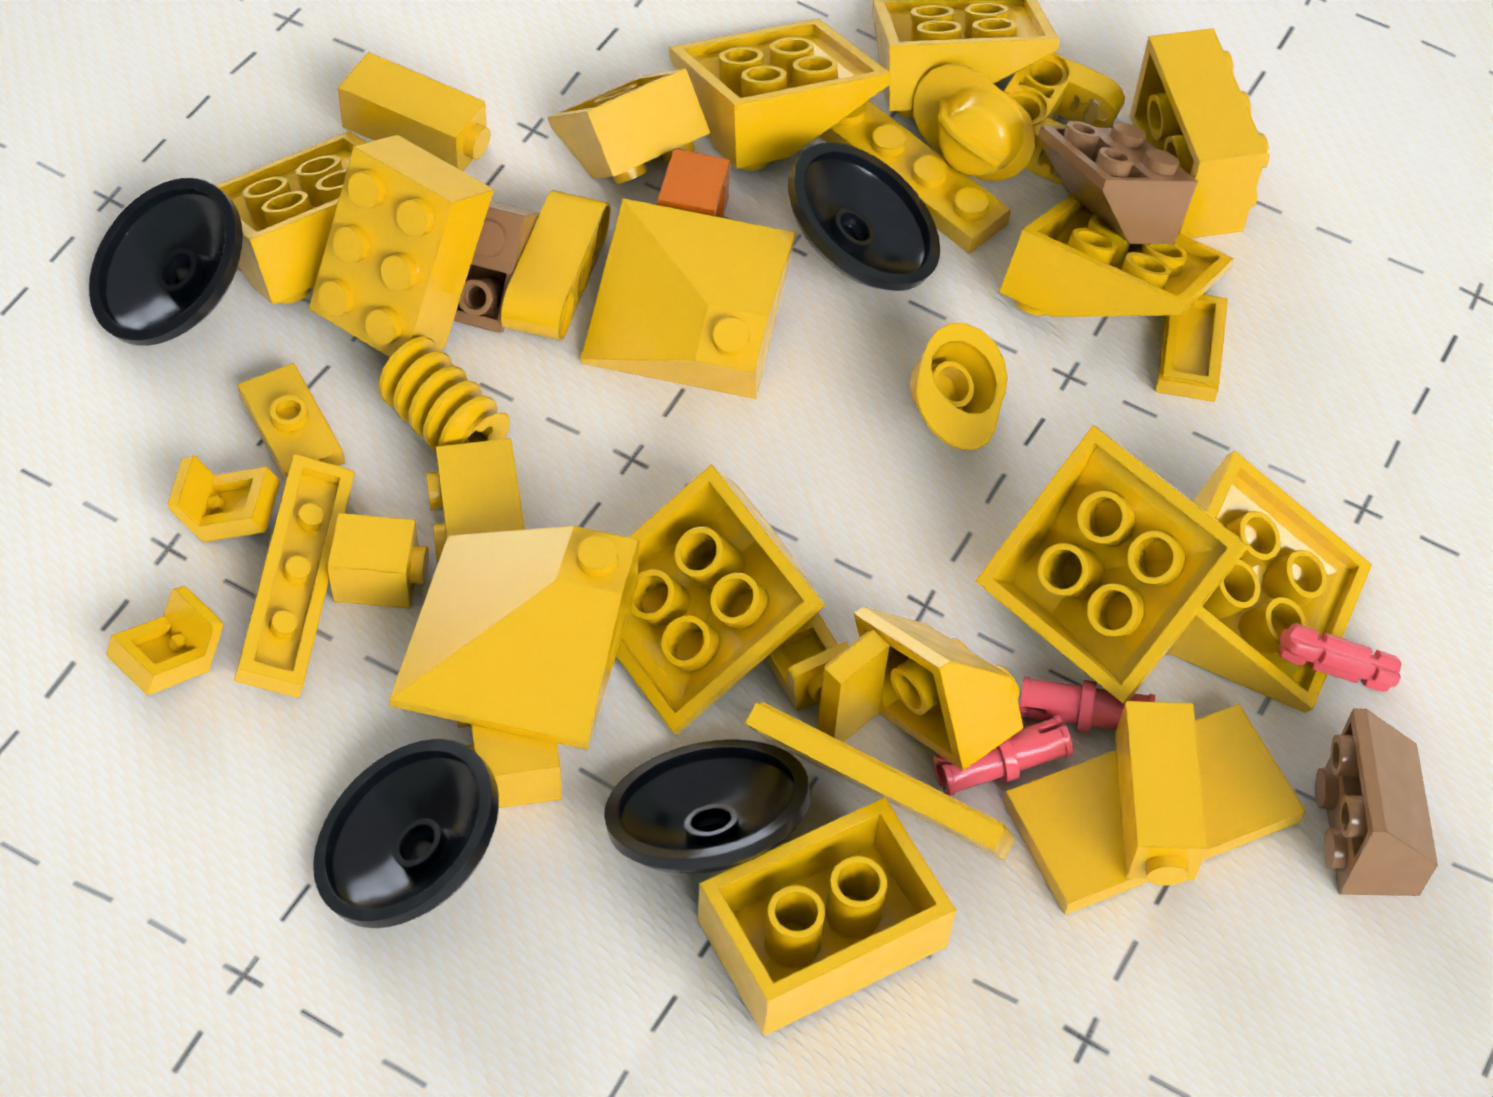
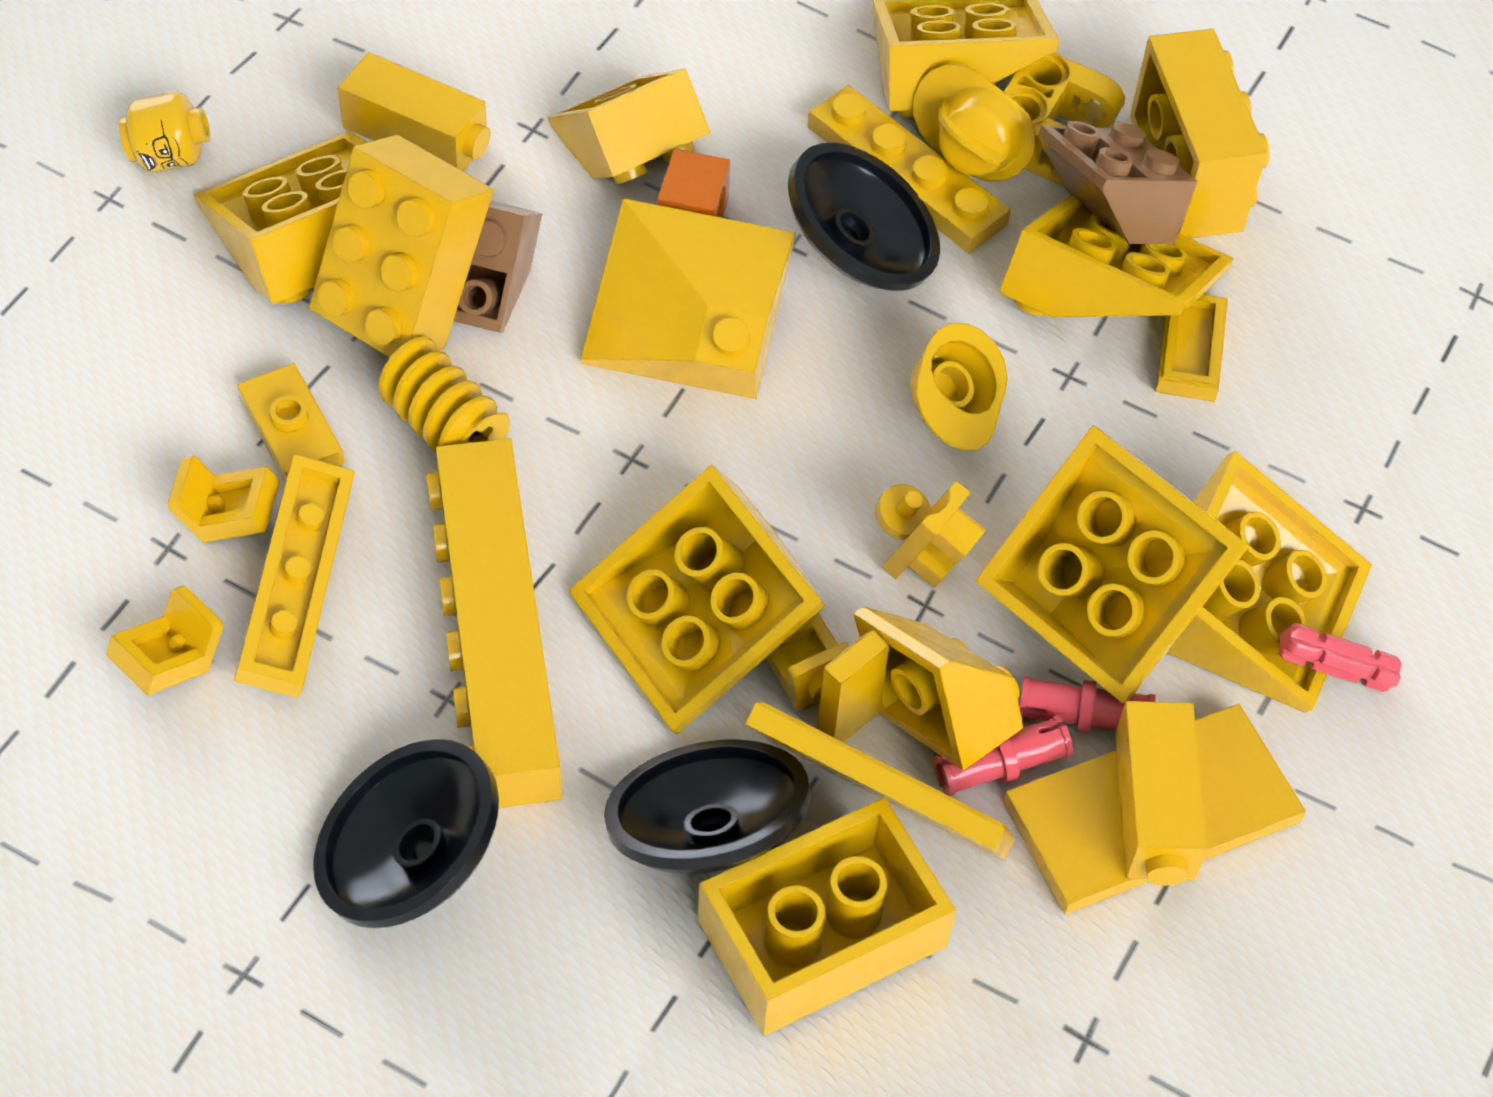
black dish [89,178,243,346] -> none
yellow brick [327,513,429,609] -> none
yellow slope [389,526,639,750] -> none
yellow beam [501,190,611,341] -> none
yellow slope [669,18,891,170] -> none
medium nougat slope [1315,708,1438,896] -> none
none -> yellow head [119,92,211,173]
none -> yellow hips [875,480,986,588]

